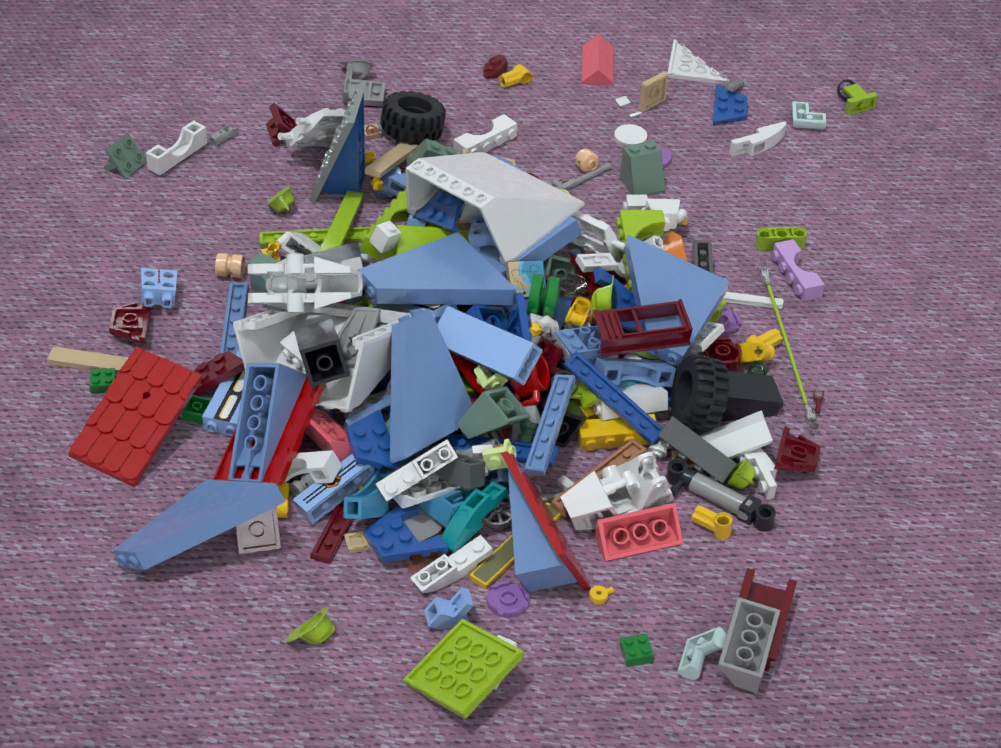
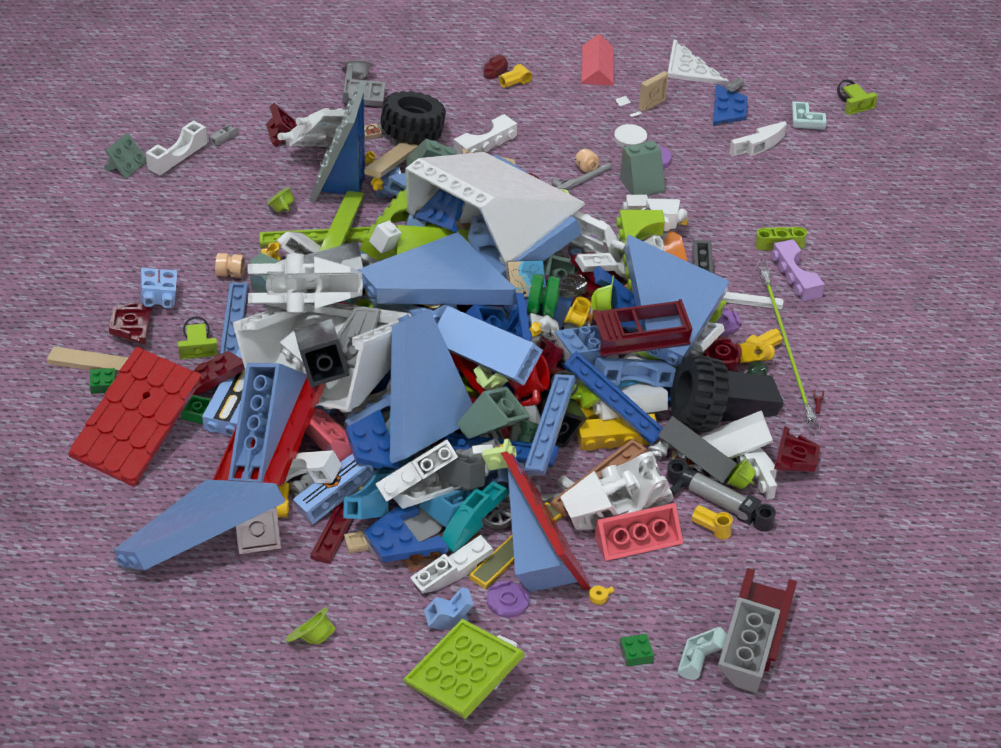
none -> lime piece [178,316,218,360]

